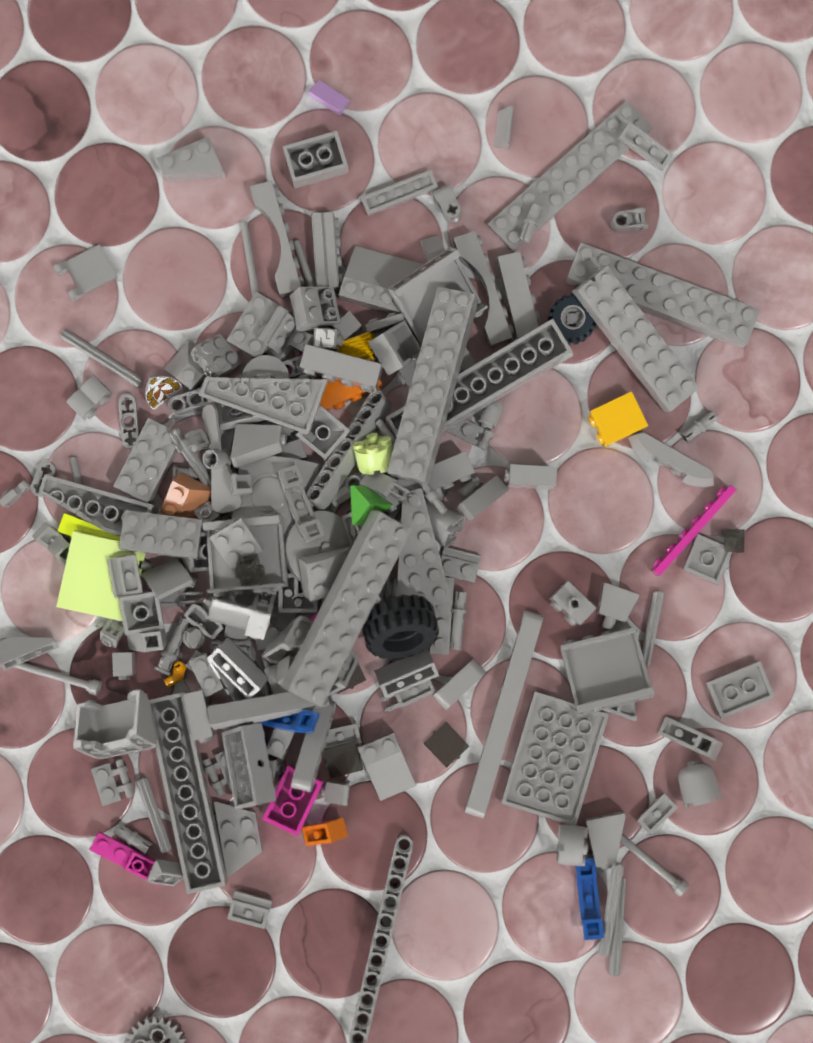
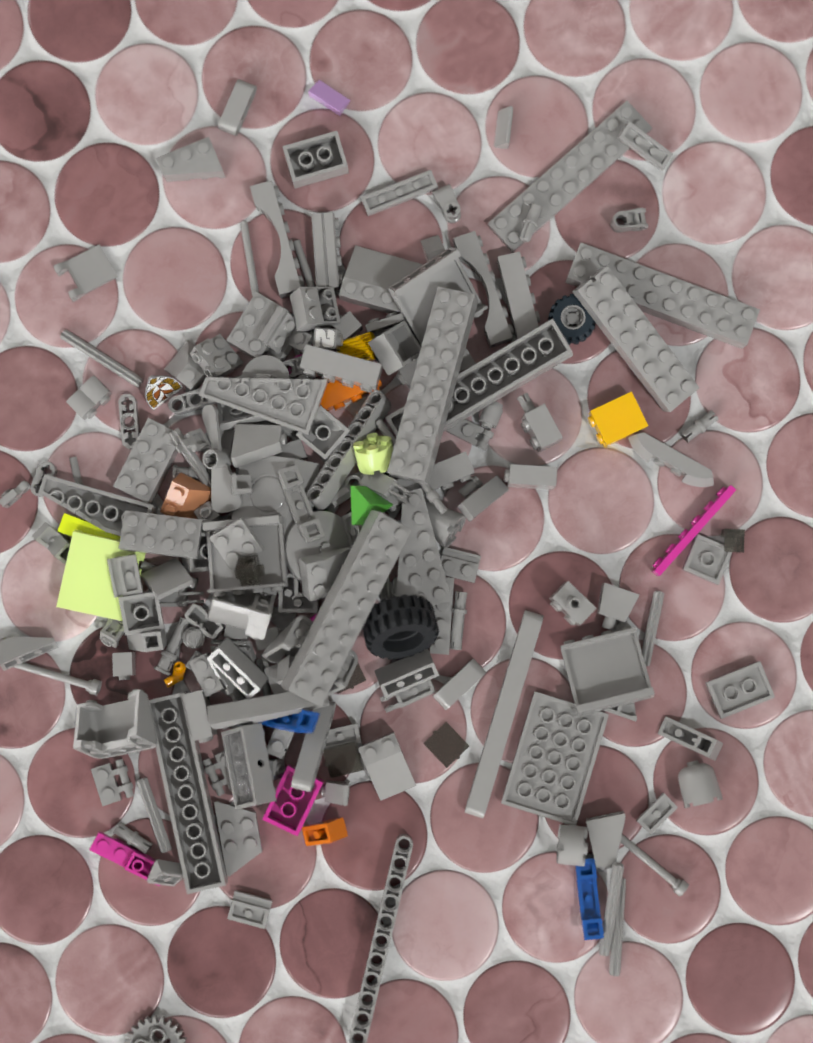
none -> light grey beam [218,79,257,136]
none -> light grey brick [517,393,563,453]

